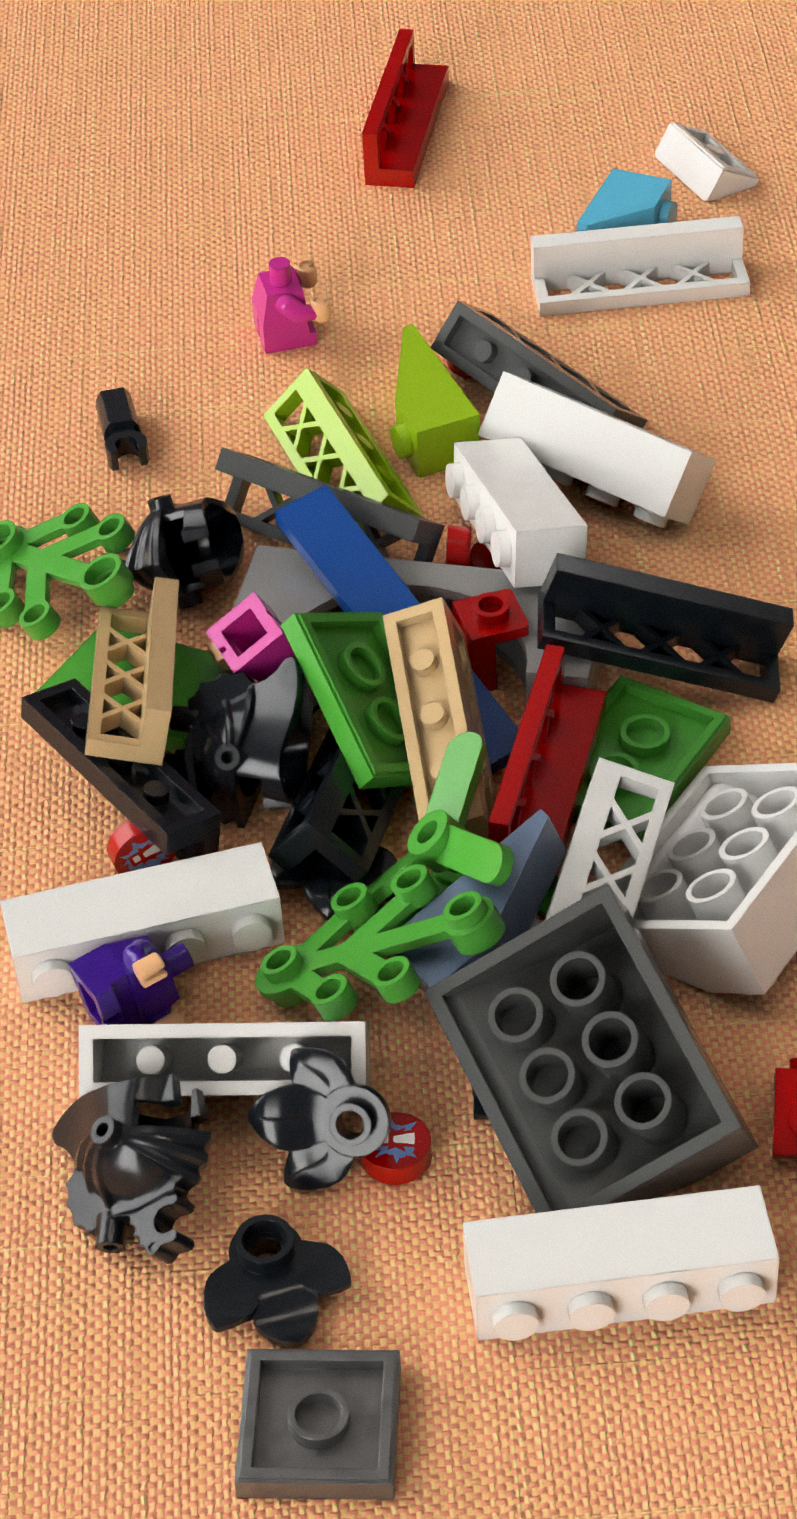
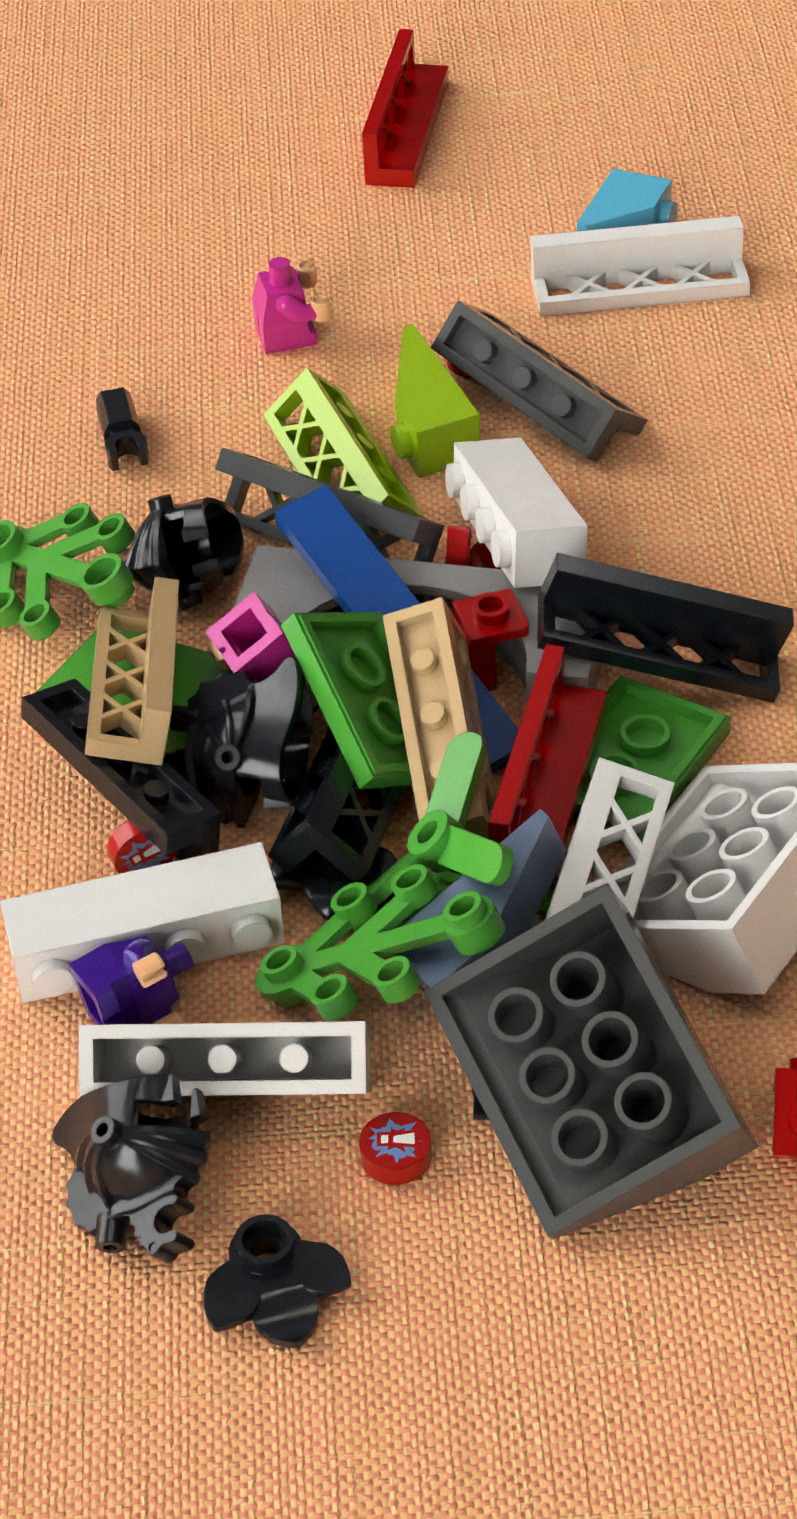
flat silver tile [234,1349,401,1500] -> none
black plate [247,1047,391,1191] -> none
white brick [463,1185,780,1341] -> none
white brick [478,371,716,528] -> none
white slope [655,123,759,202] -> none

